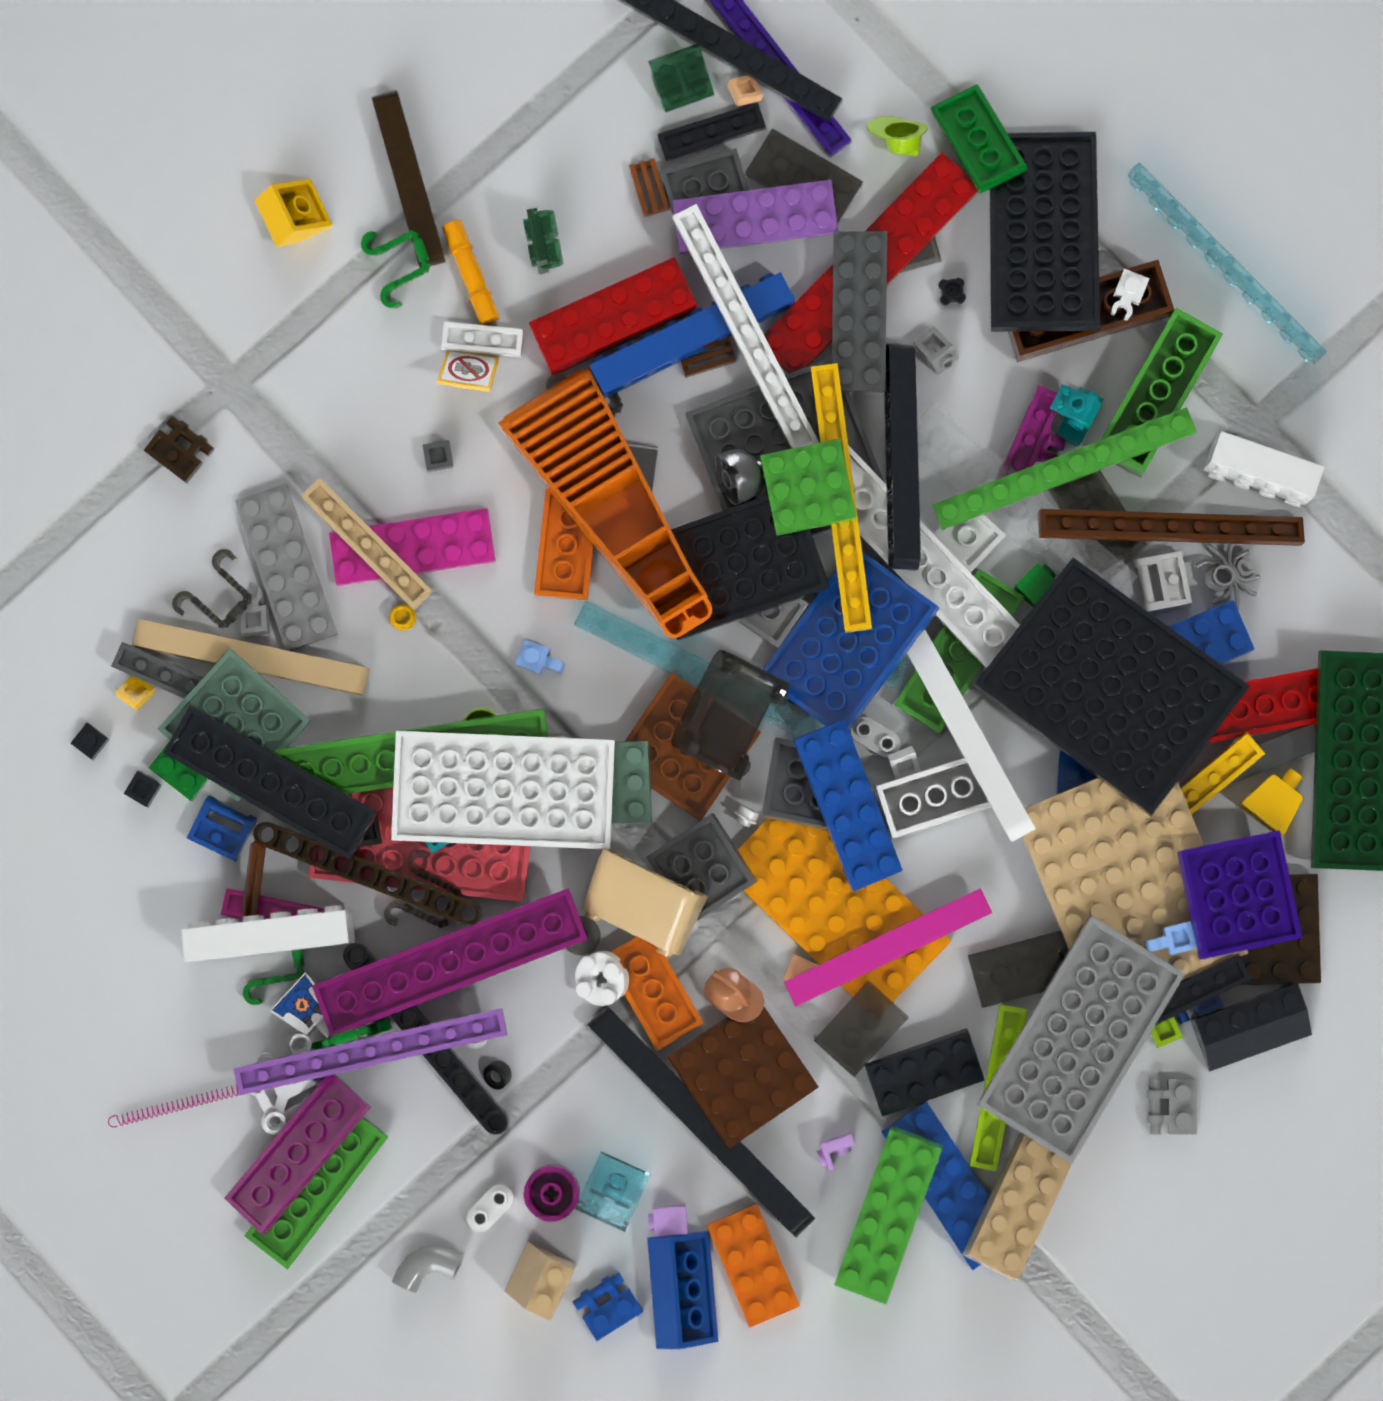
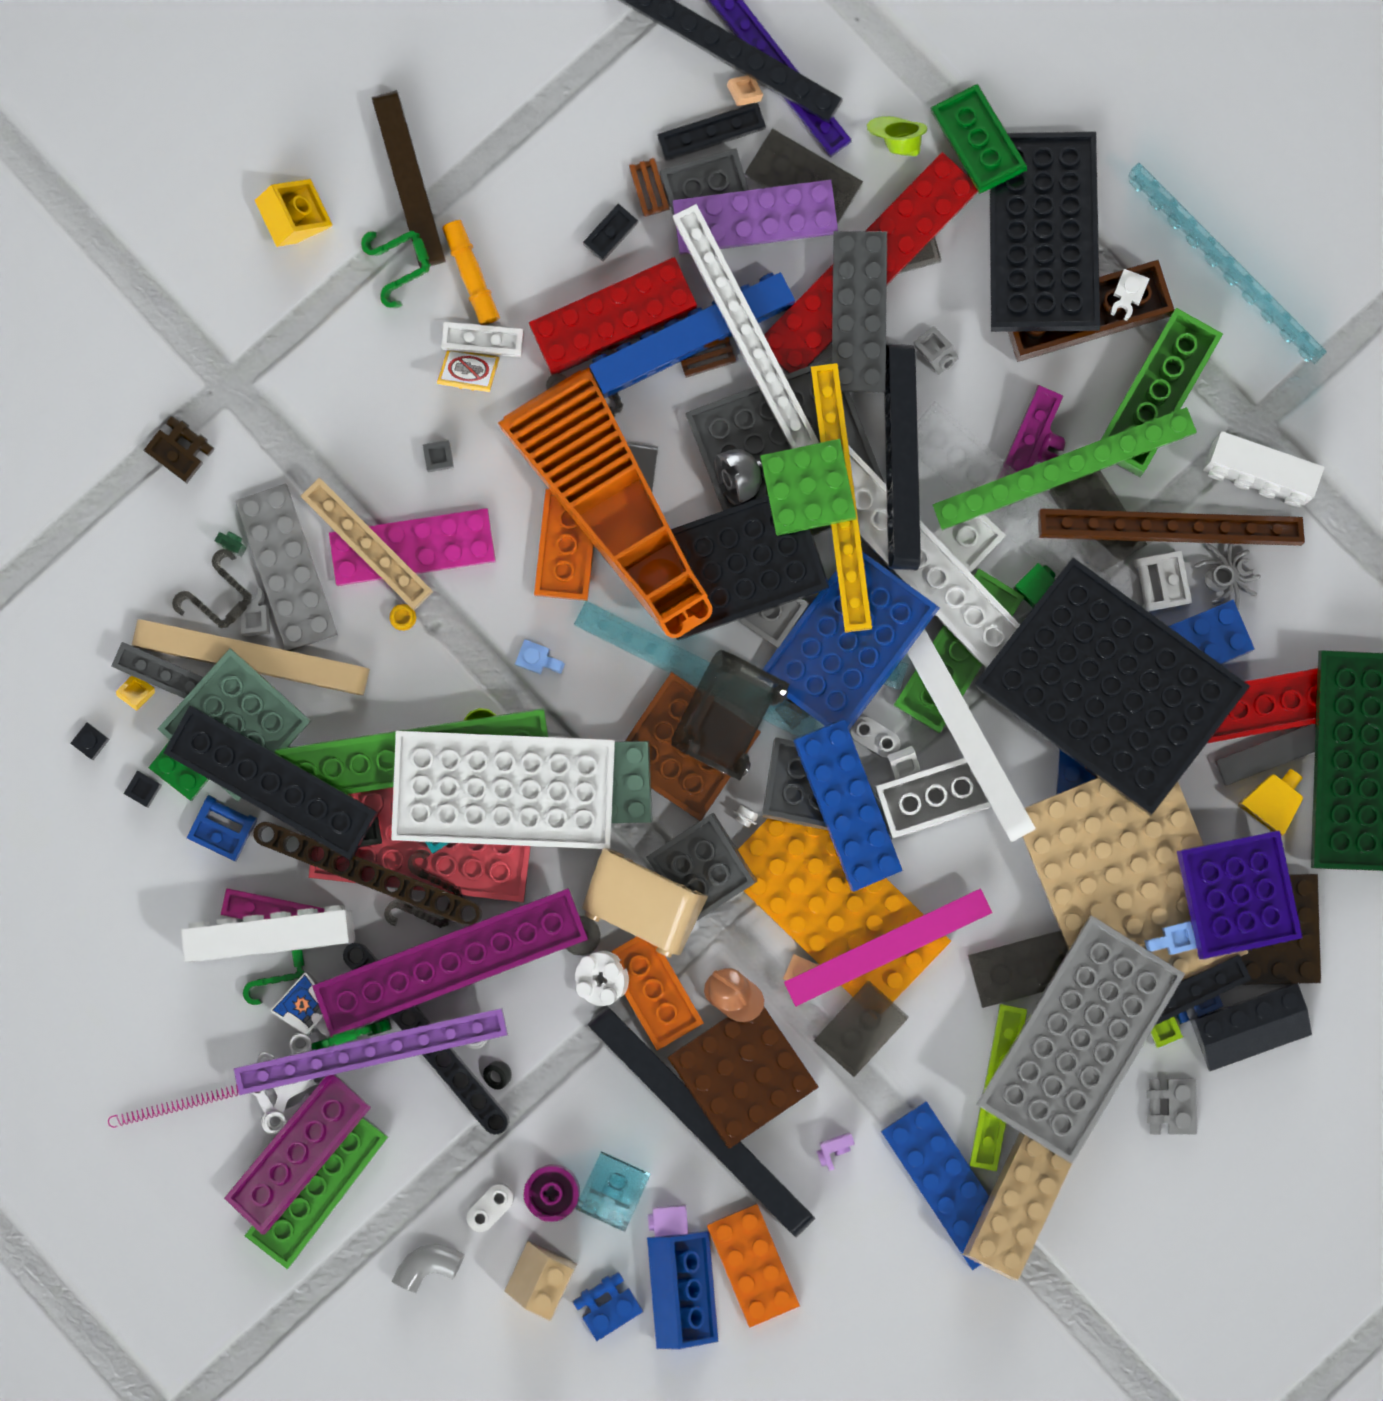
reddish brown axle [242,840,266,916] -> none
clear green plate [523,208,564,274] -> none
clear green plate [648,43,715,113] -> none
bright green brick [834,1126,943,1305] -> none
black plate [864,1028,985,1117] -> none
black plate [938,278,966,305] -> none
teal tile [1050,384,1104,448] -> none
yellow plate [1180,732,1265,815] -> none
none -> clear green plate [214,531,247,557]
none -> black plate [583,203,638,261]

